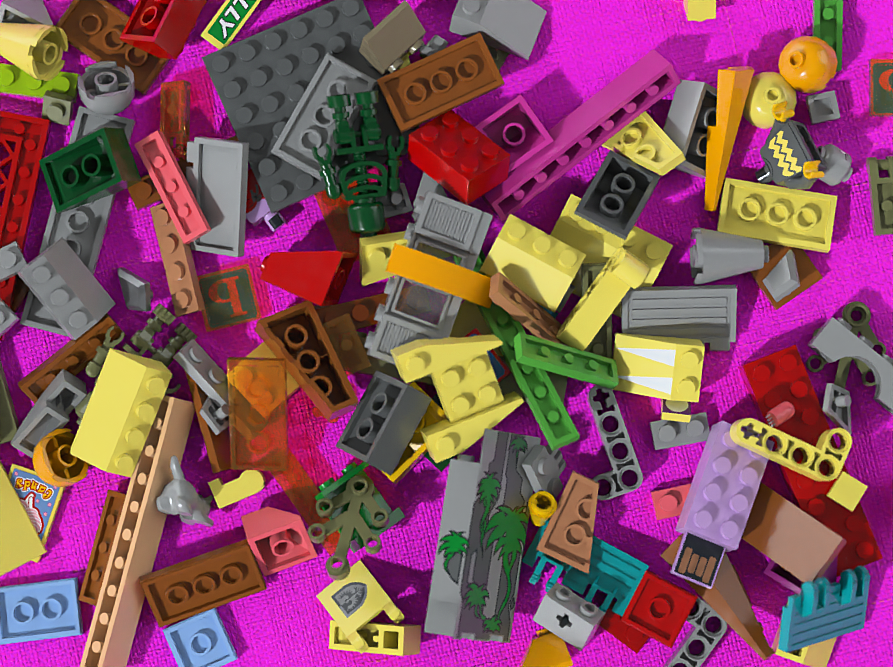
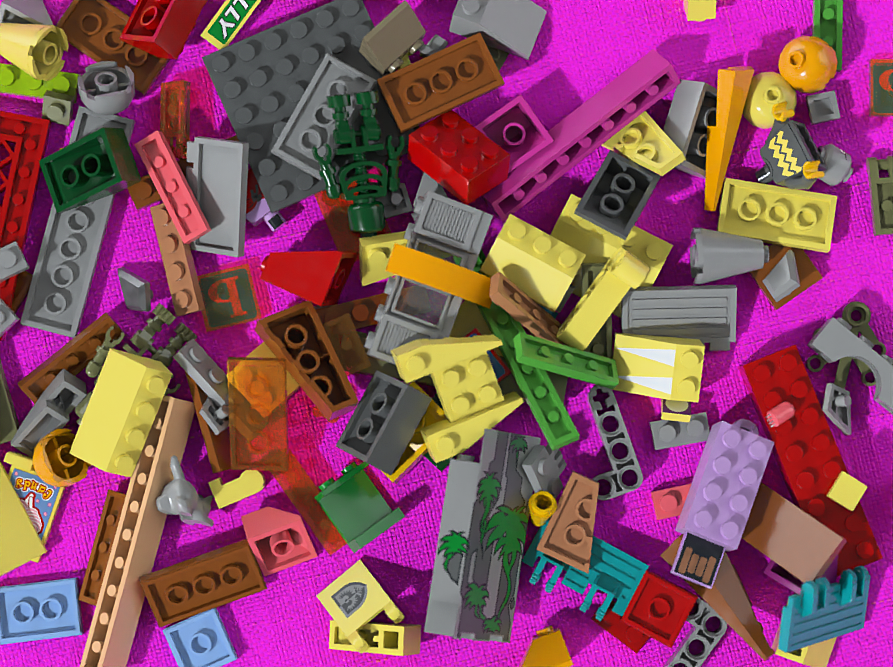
light grey slope [17,237,116,340] -> none
olive plant [308,475,389,580] -> none
light grey brick [533,582,605,651] -> none
light yellow beam [730,418,852,482] -> none
none -> light yellow tile [3,451,35,471]

